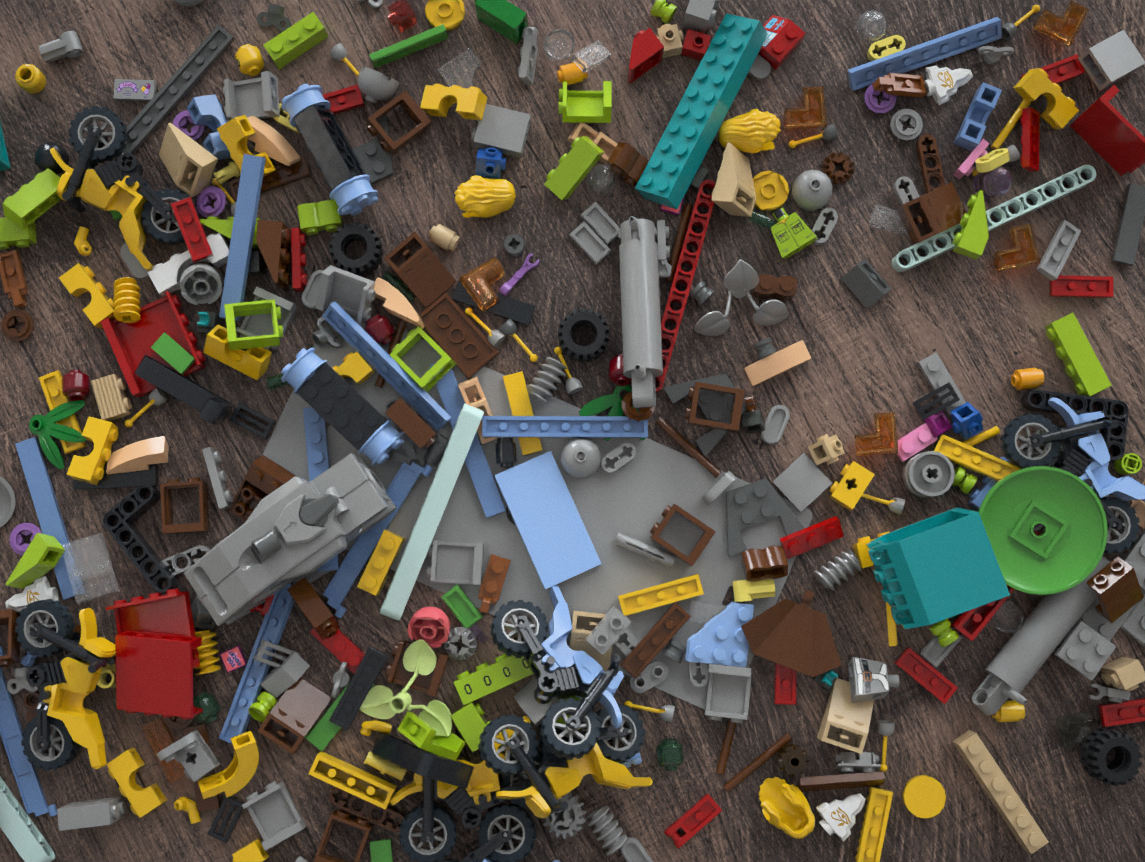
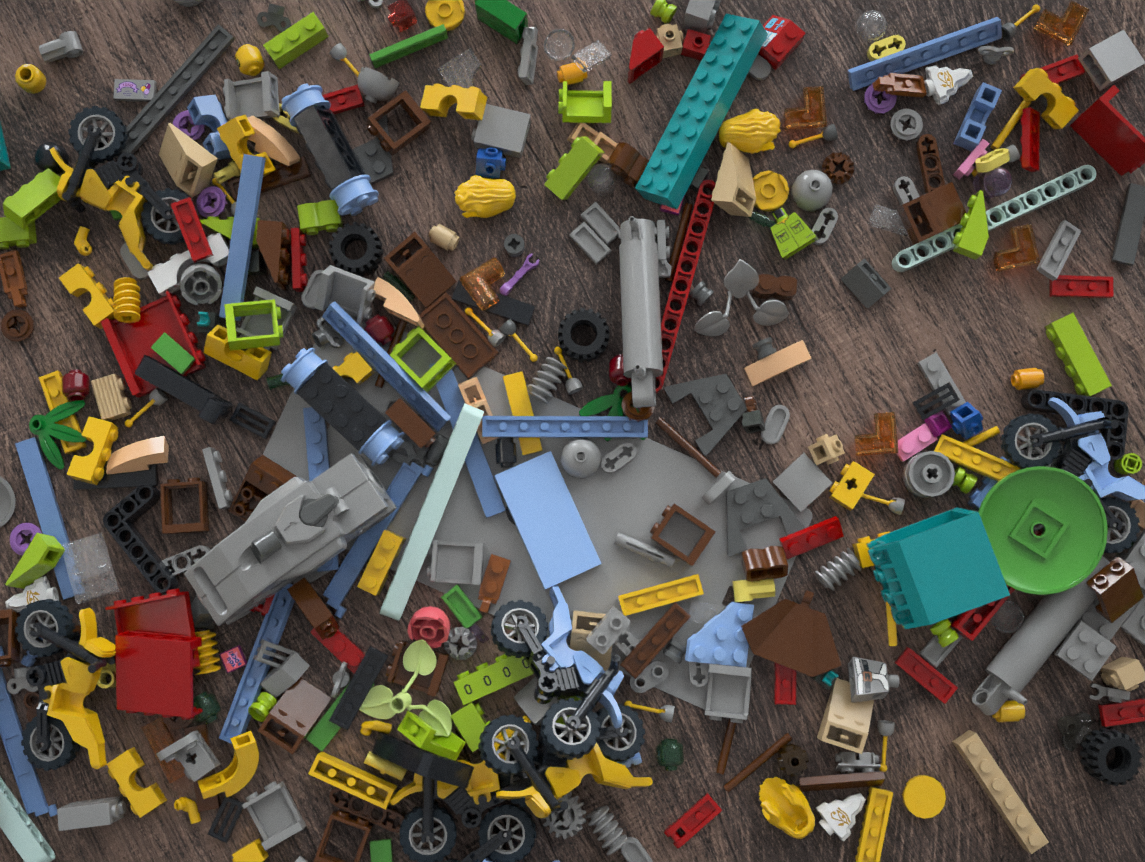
reddish brown window [685,382,745,433] -> none

